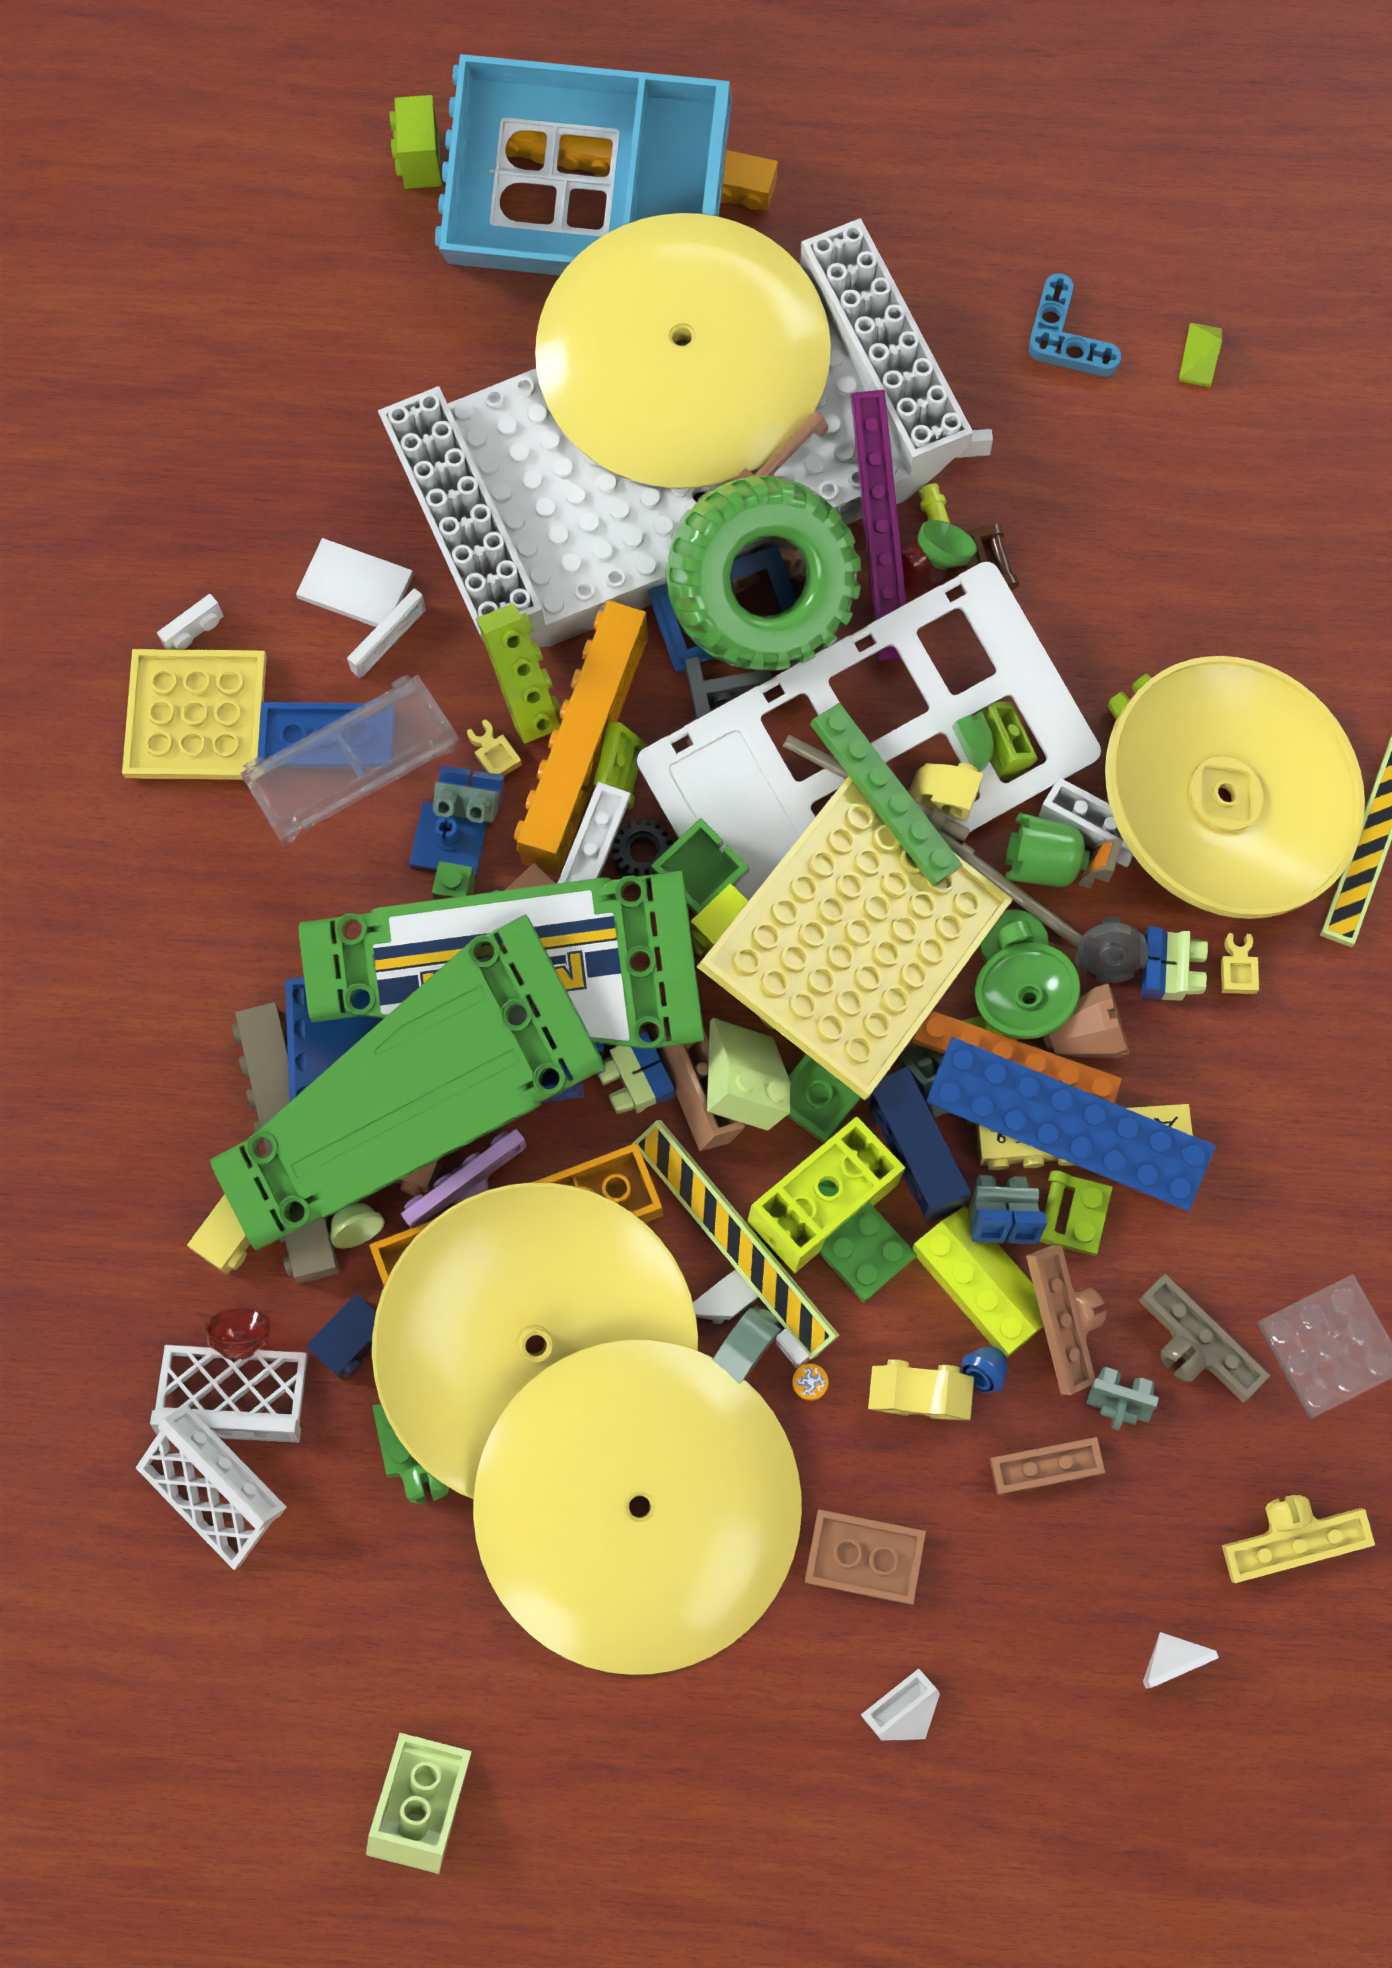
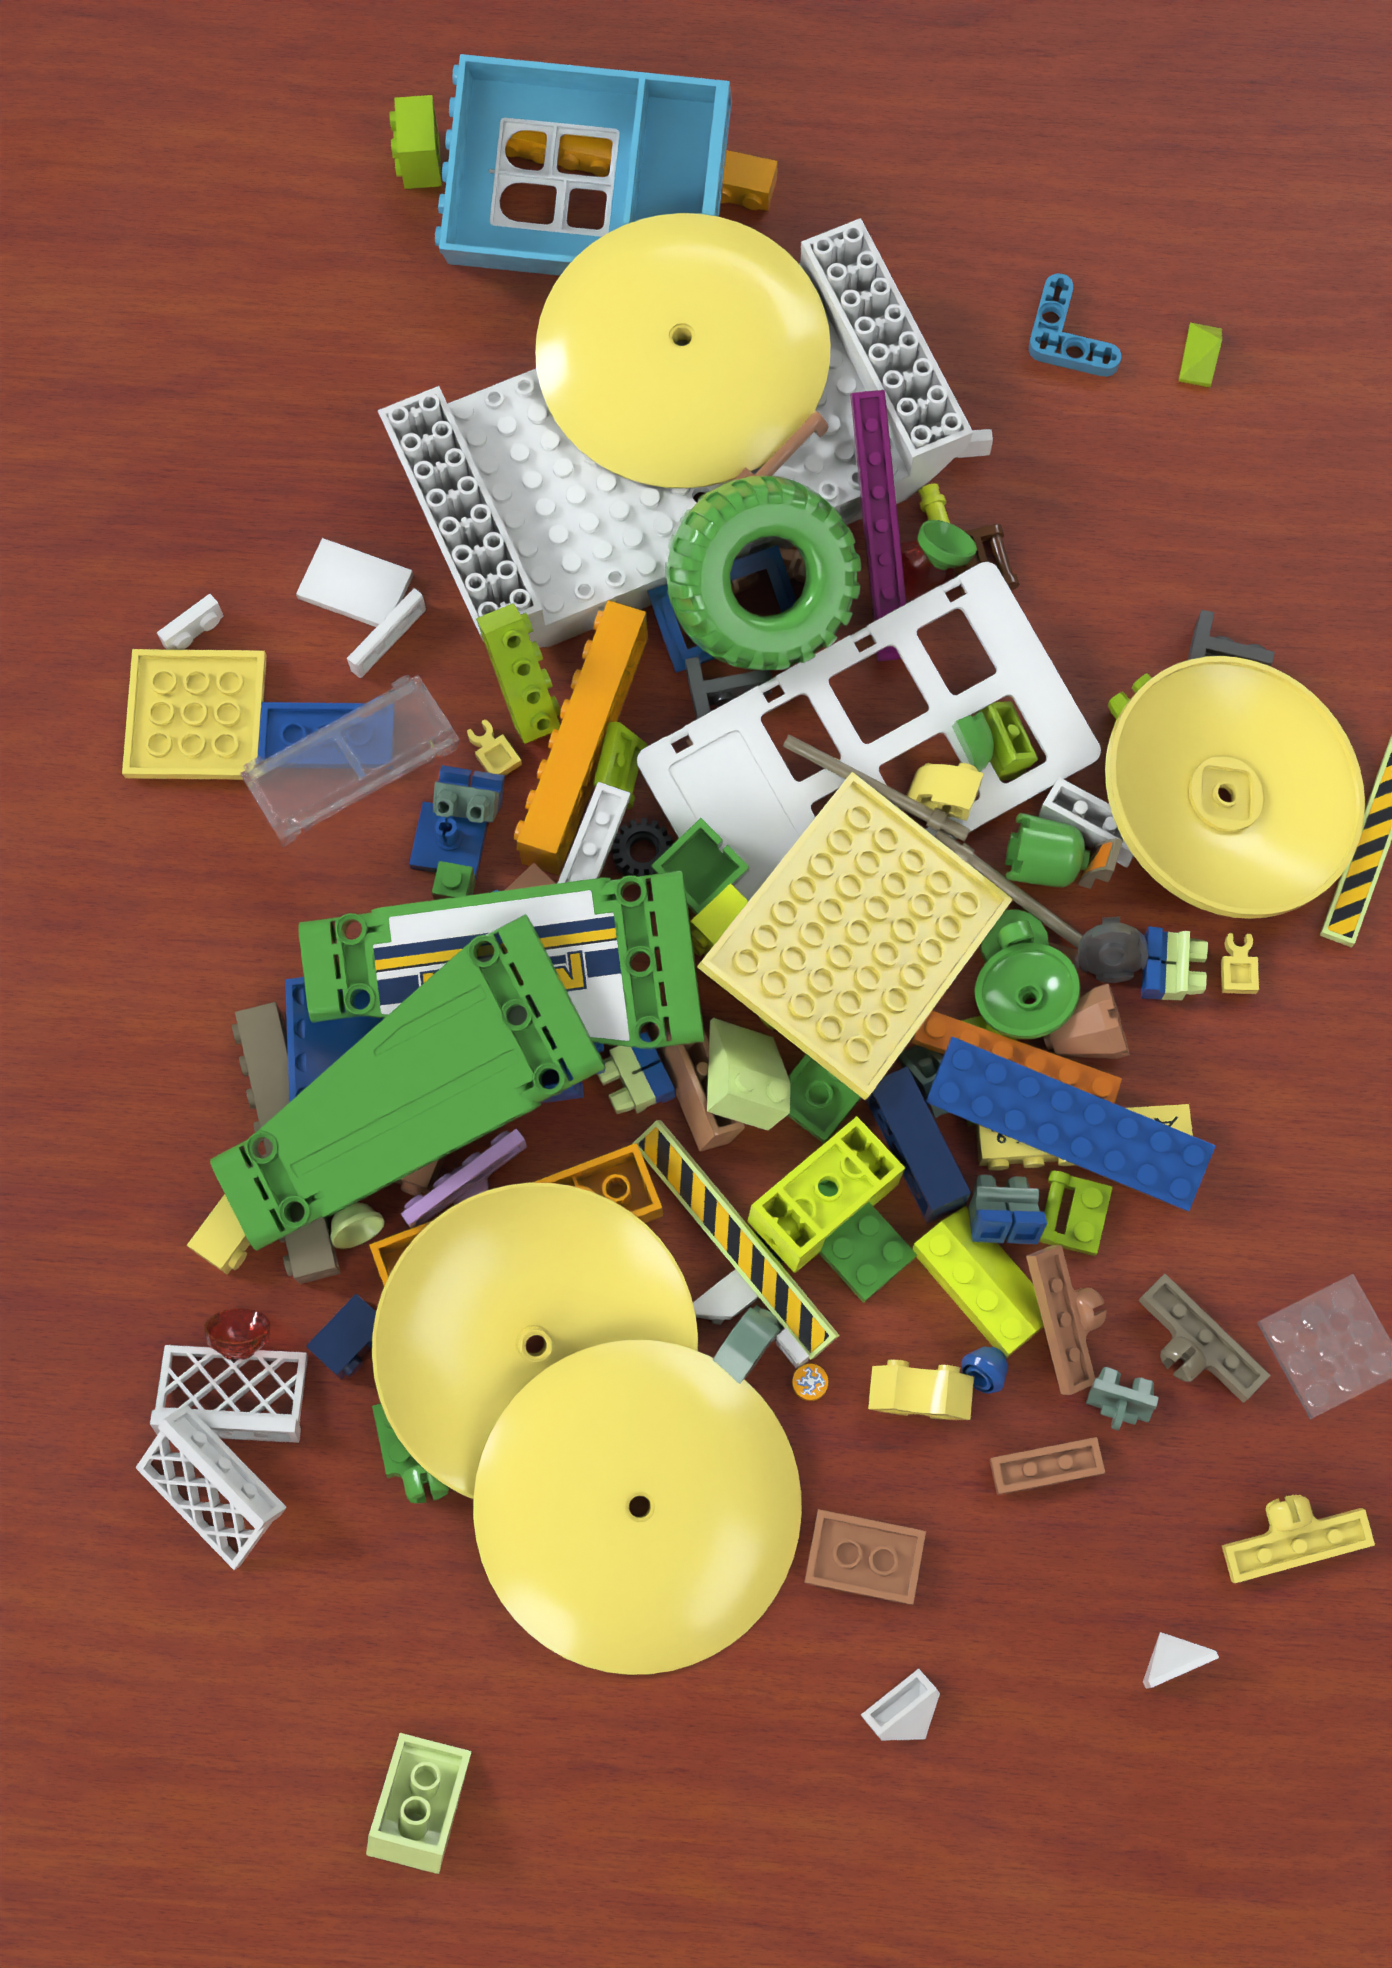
bright green plate [810,703,963,887] -> none
none -> dark grey bracket [1187,609,1275,666]

